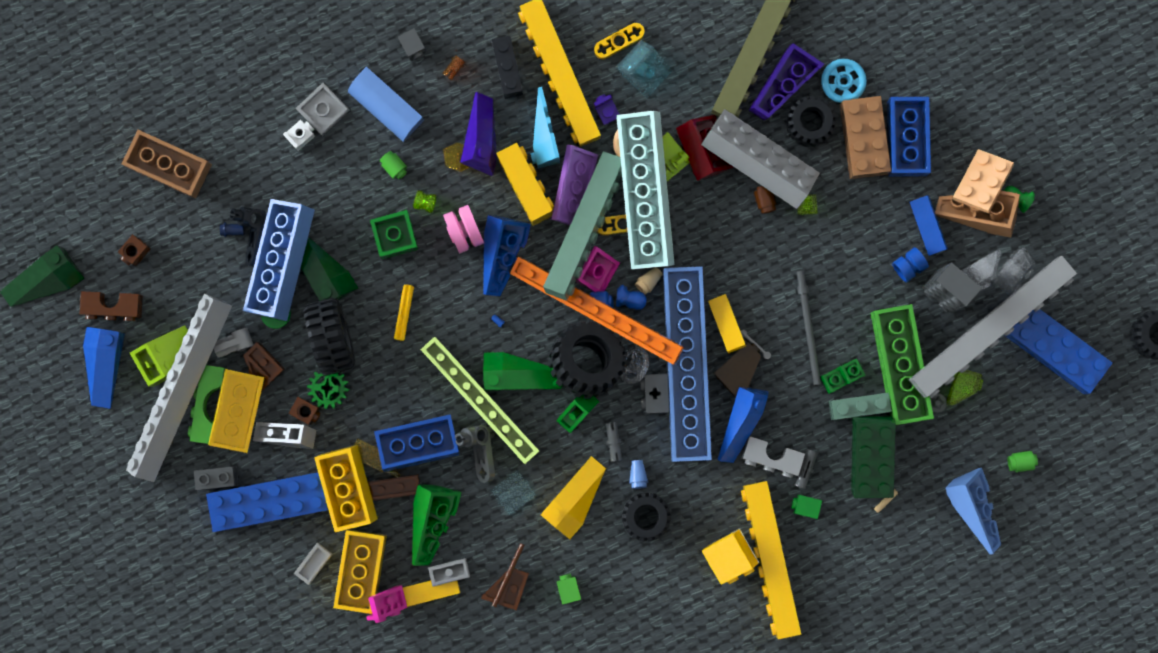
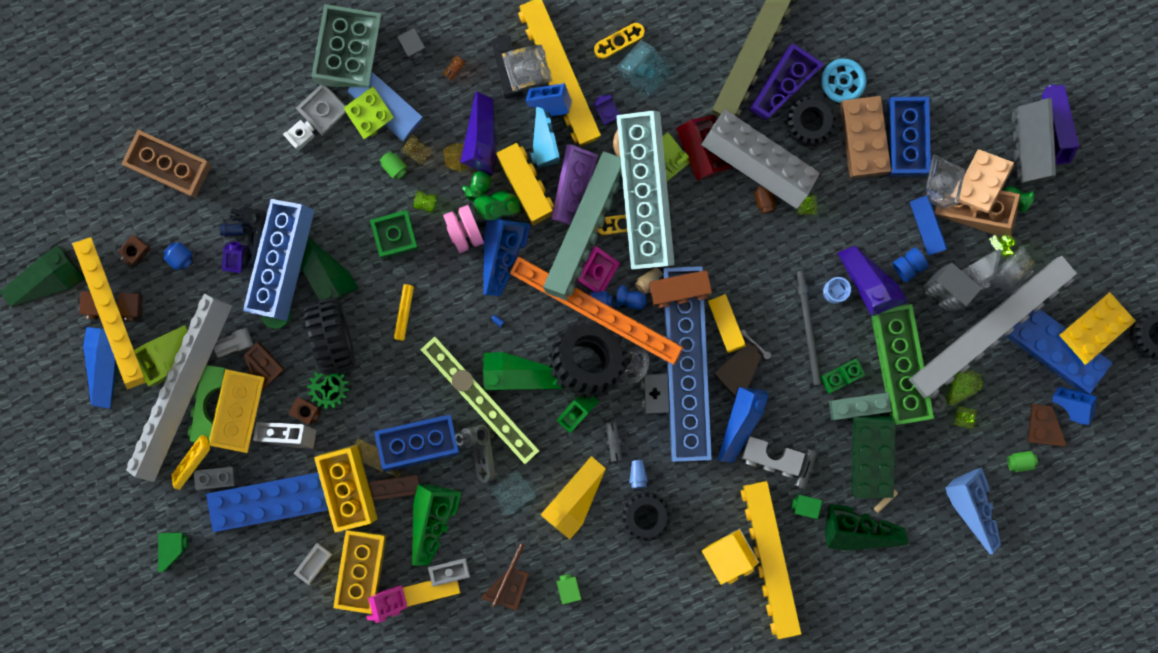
none -> yellow brick [72,237,146,389]
none -> green slope [158,532,189,572]
none -> blue head [163,242,193,271]
none -> yellow tile [171,435,210,490]
none -> dark purple bracket [222,242,246,273]
none -> sand green slope [311,4,381,87]
none -> lime hinge [344,86,394,140]
none -> clear yellow panel [401,135,432,166]
none -> dark tan sticker [452,370,473,392]
none -> green animal [462,171,492,202]
none -> green brick [474,191,520,220]
none -> clear slope [502,45,552,91]
none -> blue arch [526,83,572,116]
none -> dark orange brick [649,270,712,308]
none -> light blue wheel [823,277,851,304]
none -> dark green wedge [825,504,908,551]
none -> dark purple wedge [838,246,907,316]
none -> clear slope [926,155,965,209]
none -> clear neon green tile [953,406,977,429]
none -> clear neon green tile [989,234,1016,258]
none -> dark grey slope [1012,98,1056,185]
none -> reddish brown wing [1027,404,1066,447]
none -> dark purple slope [1042,84,1079,165]
none -> blue arch [1052,387,1097,425]
none -> yellow plate [1059,292,1136,365]

